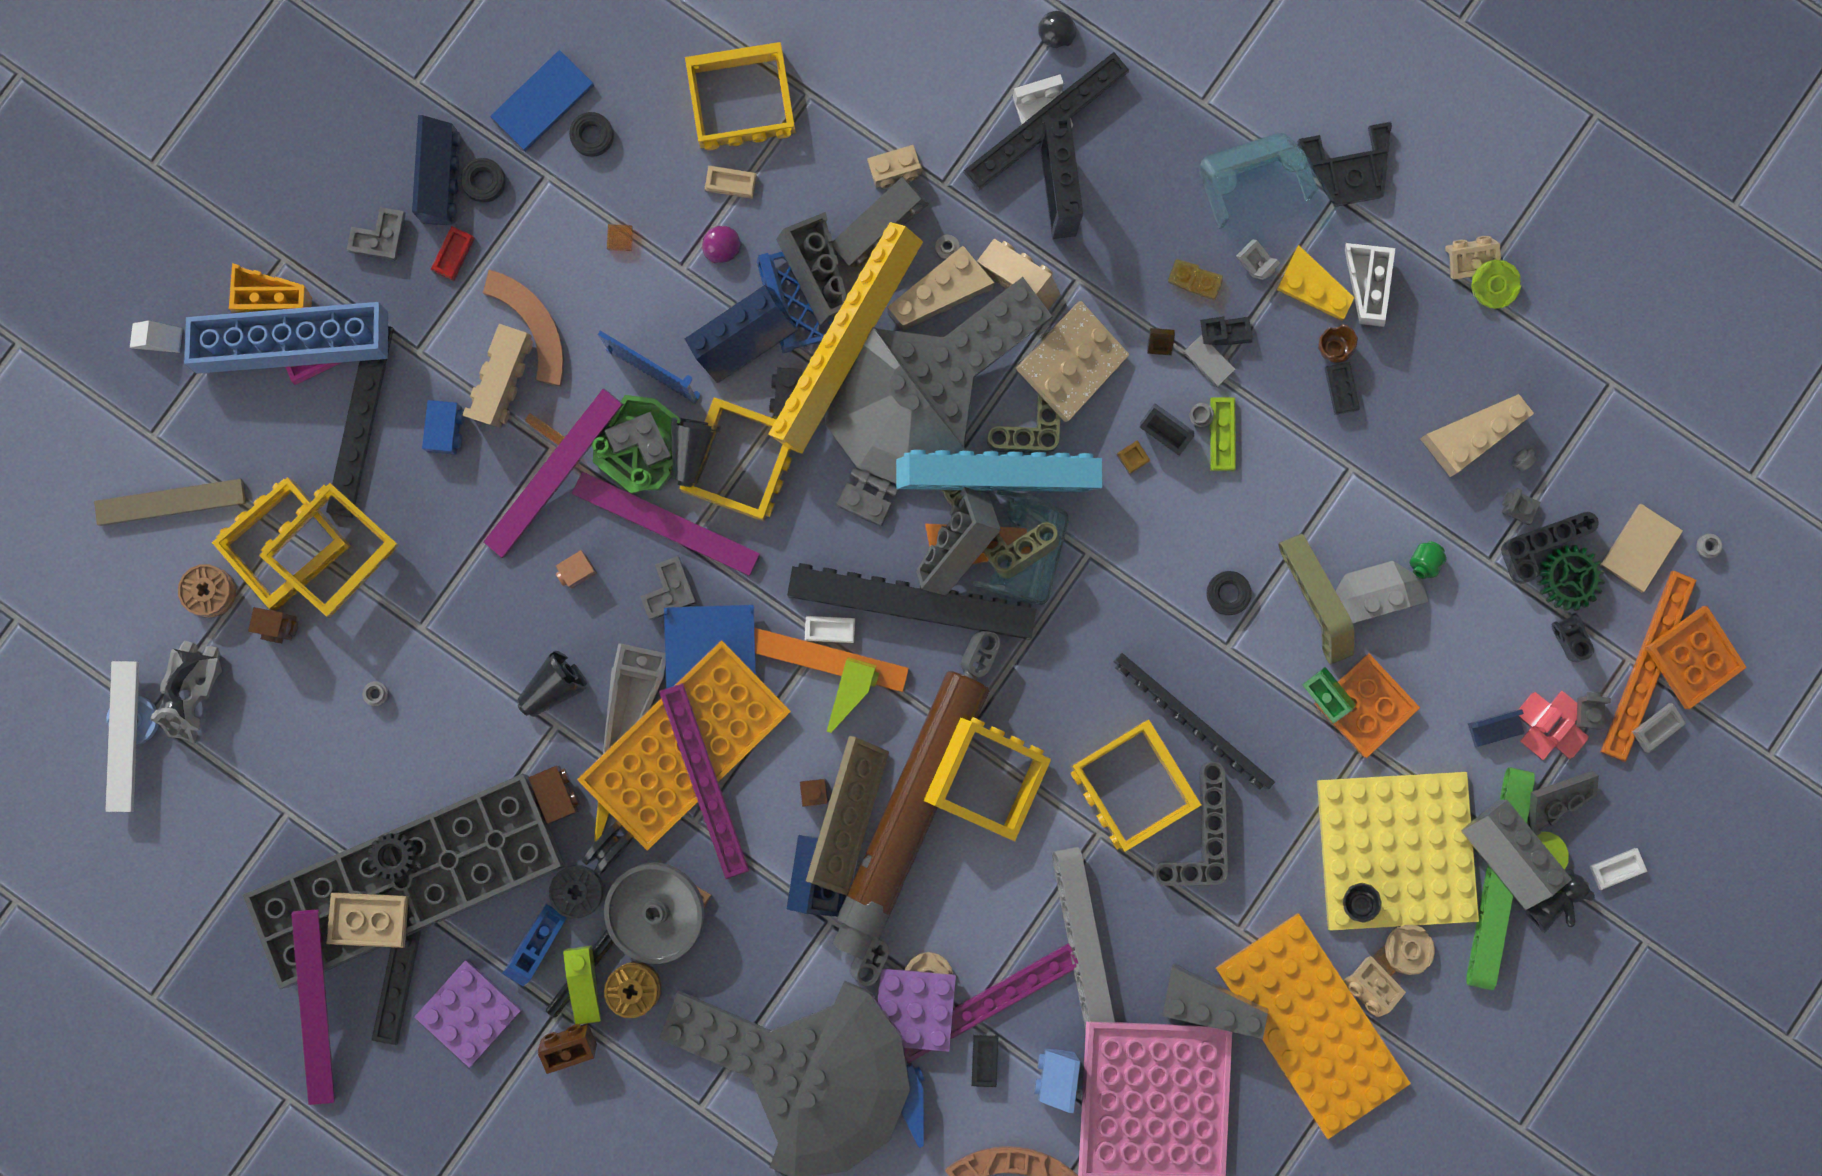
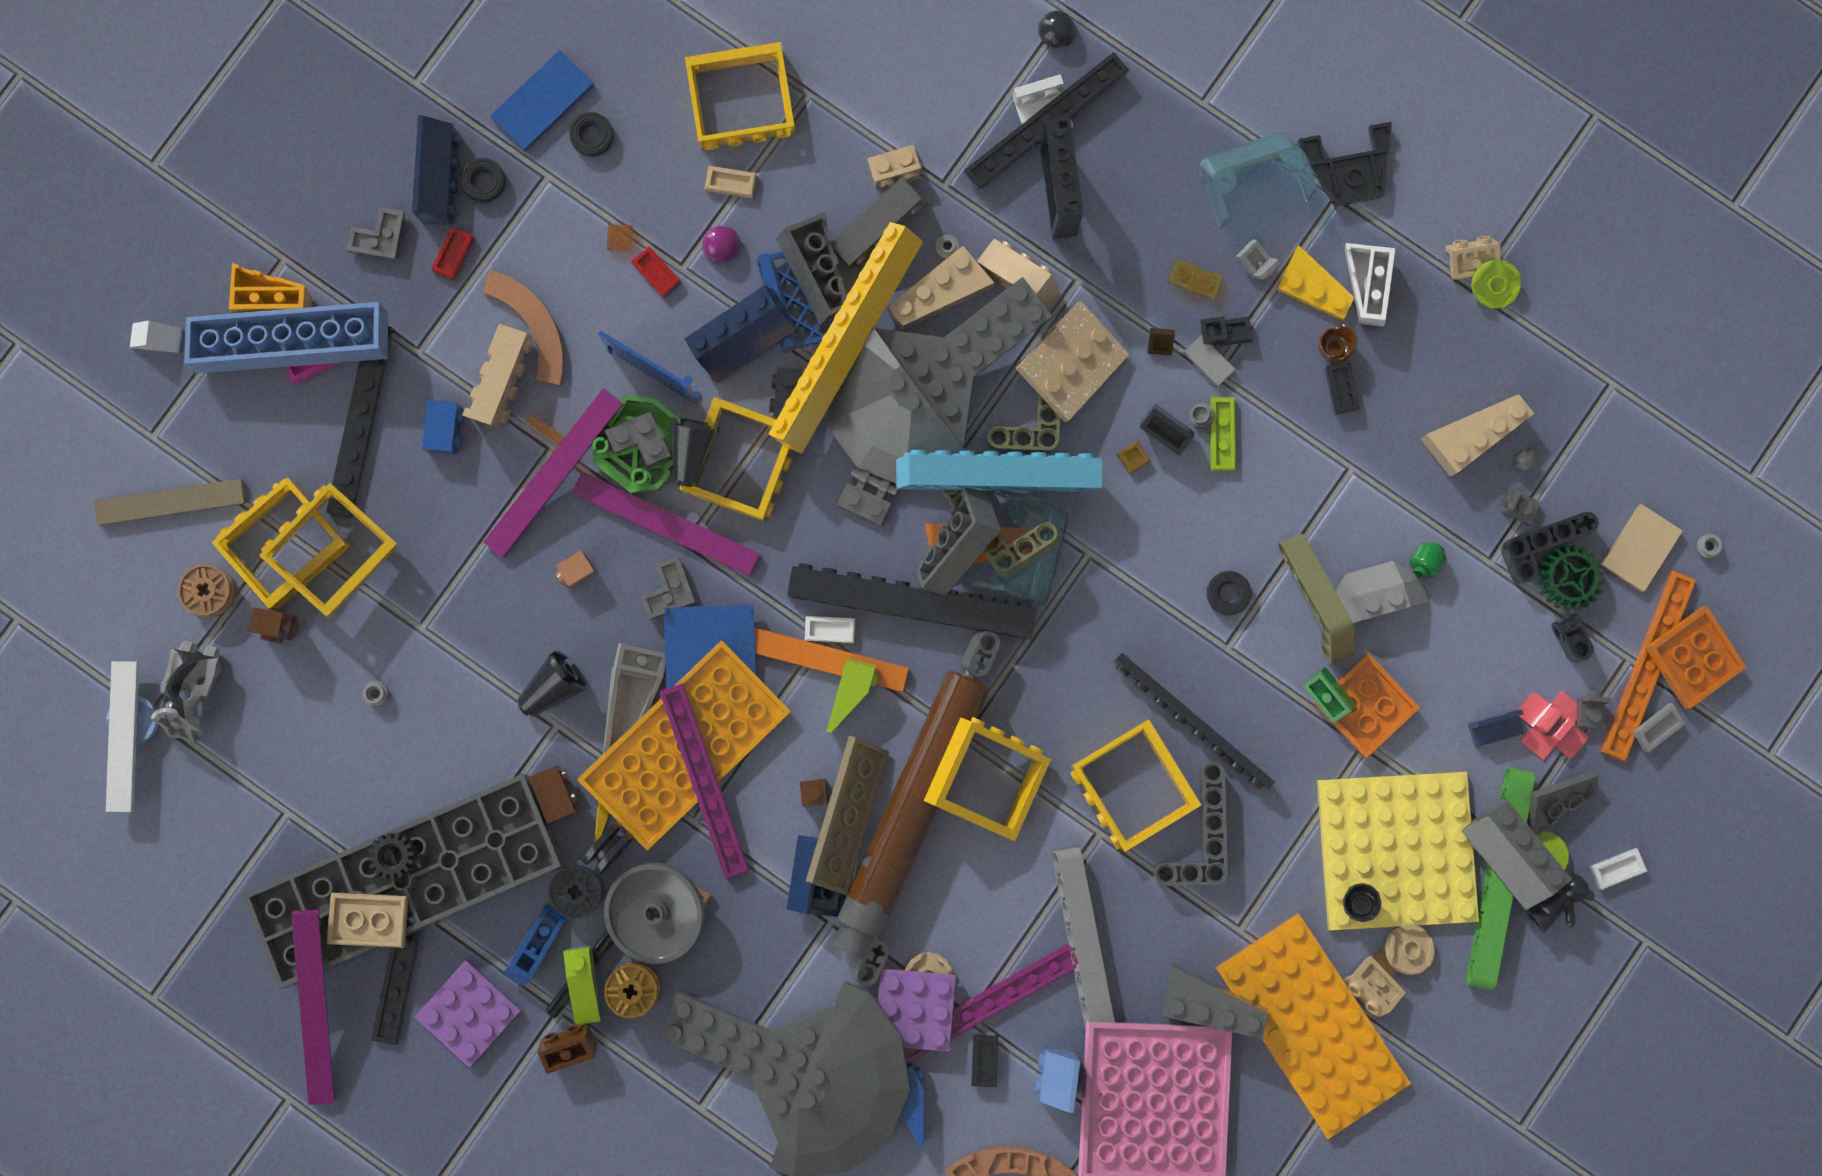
none -> red tile [631,246,682,299]

